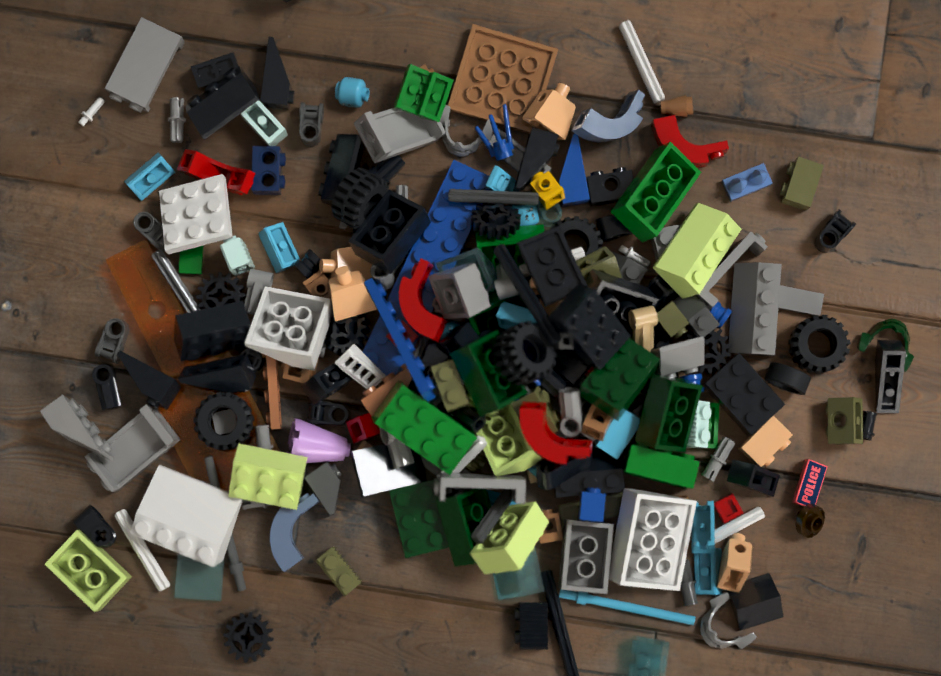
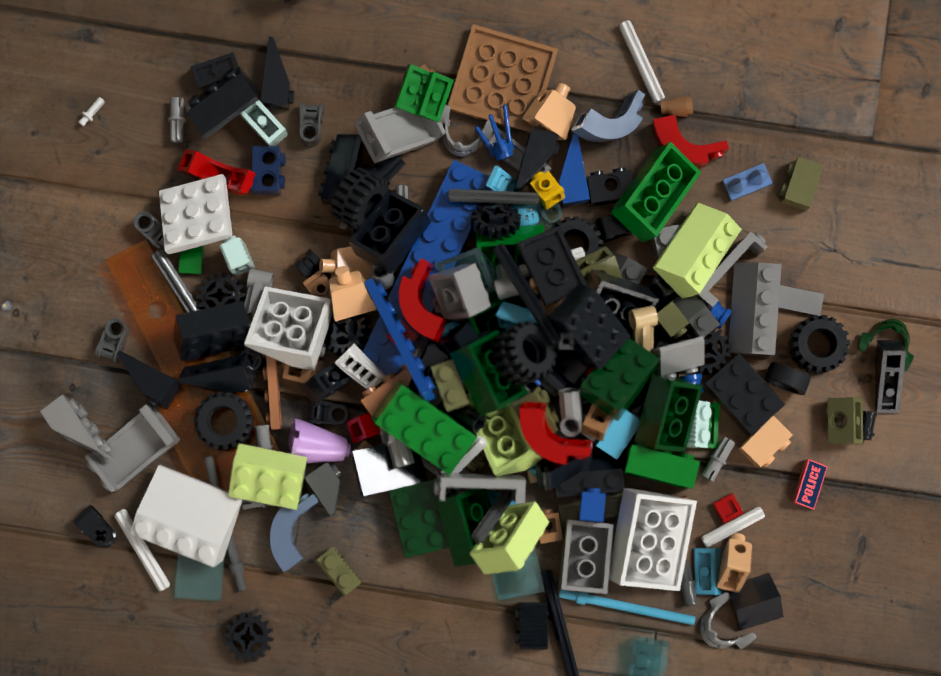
yellowish green brick [45,530,132,612] -> none
black piece [92,364,122,410] -> none
light grey panel [105,17,185,113] -> none
medium azure slope [124,153,175,201] -> none
light grey tile [212,409,237,435] -> none
medium azure slope [259,222,300,273] -> none
medium azure head [335,77,370,108] -> none
white piece [619,245,650,268] -> none
medium azure hinge [692,501,715,553] -> none
black slope [727,459,780,497] -> none
dark brown plate [796,504,825,538] -> none
black piece [814,209,856,253] -> none

